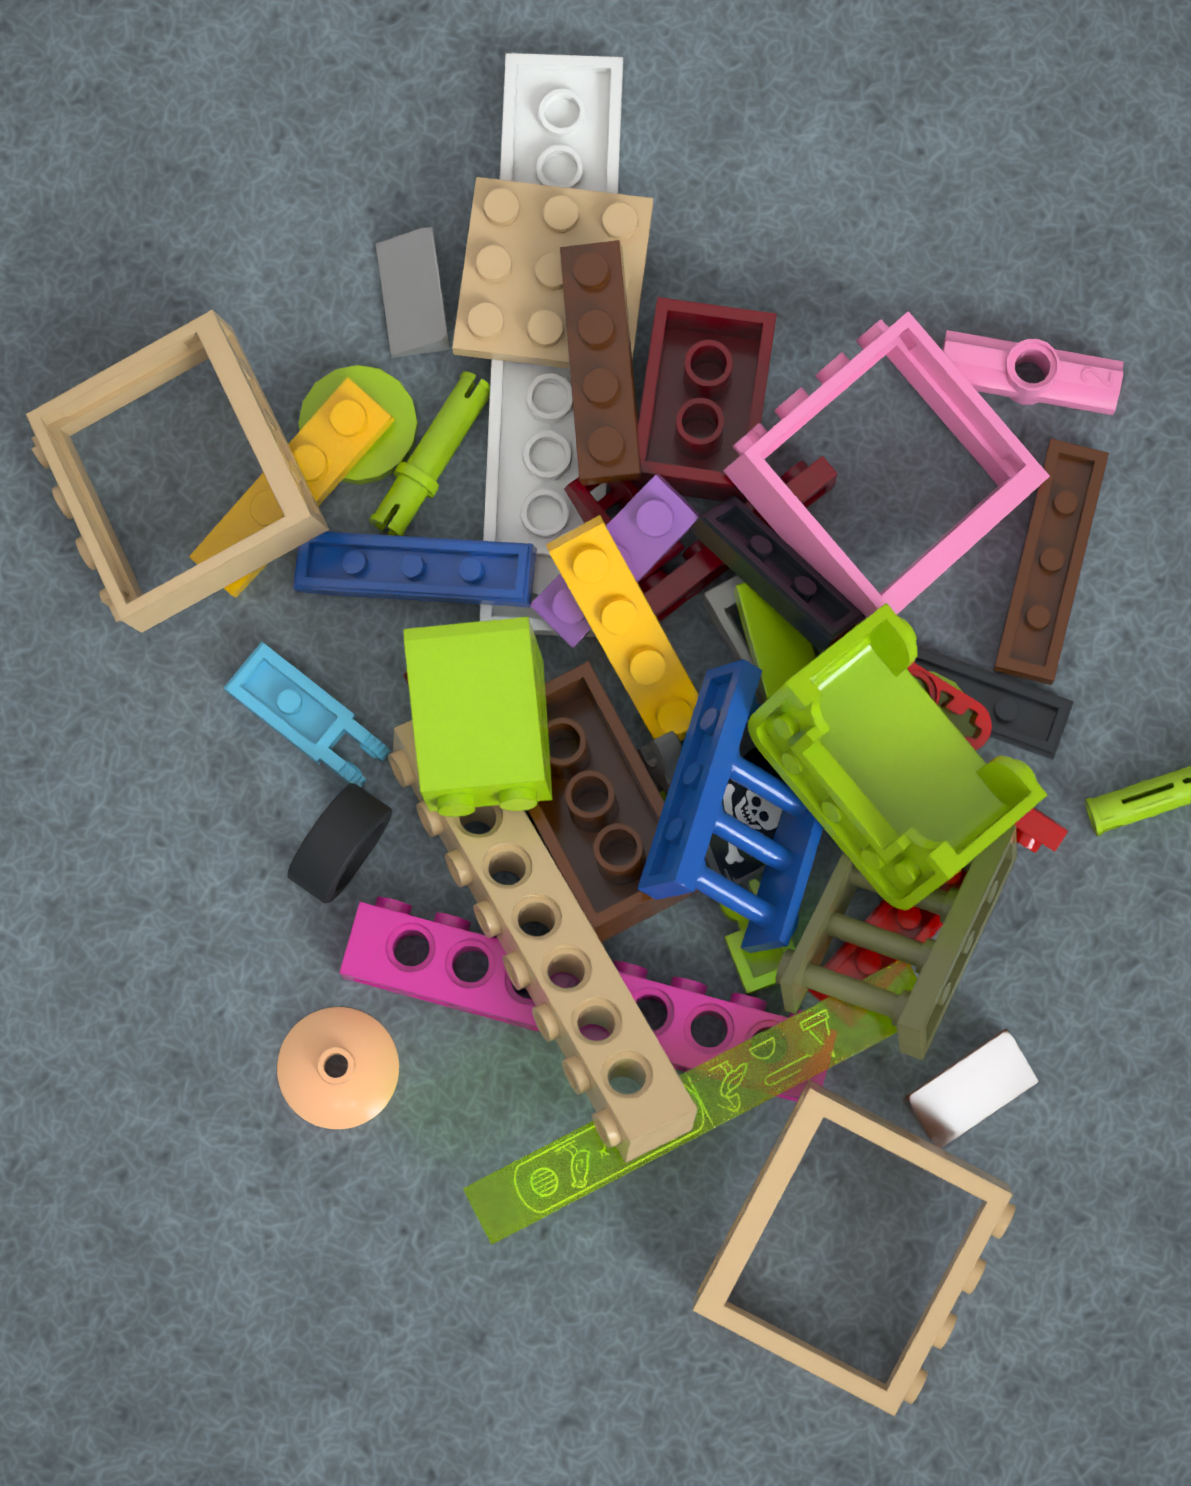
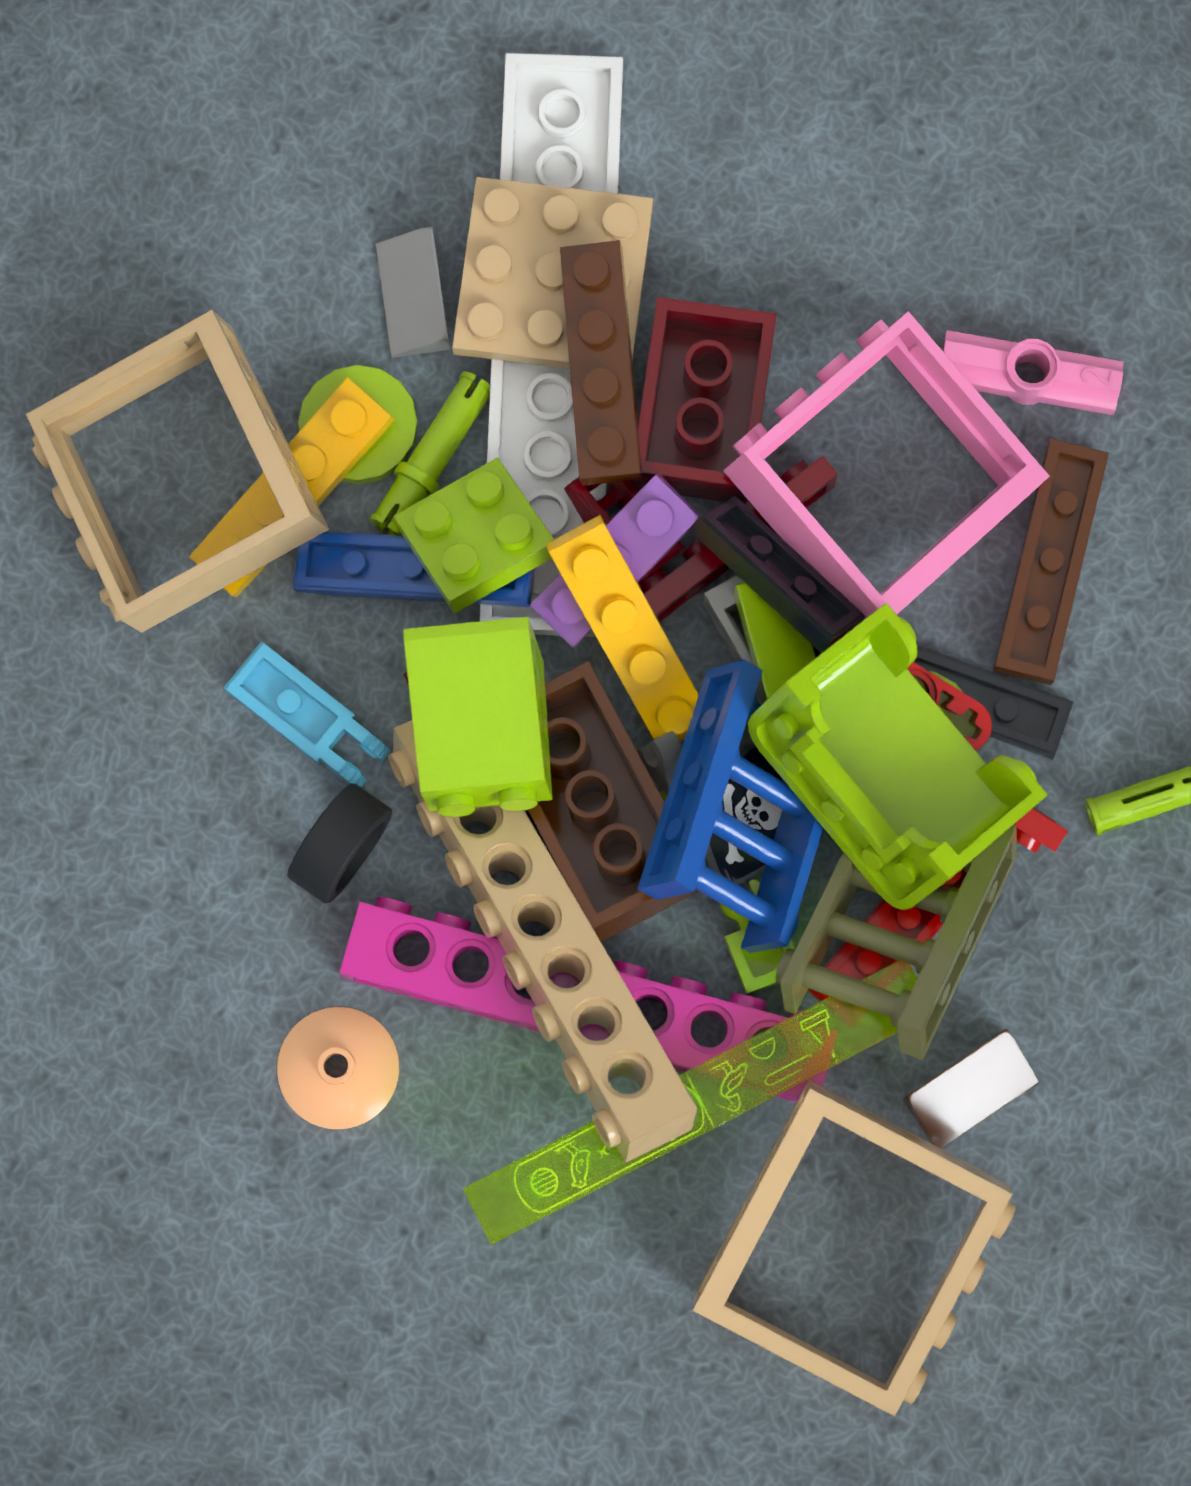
none -> lime plate [393,457,554,614]

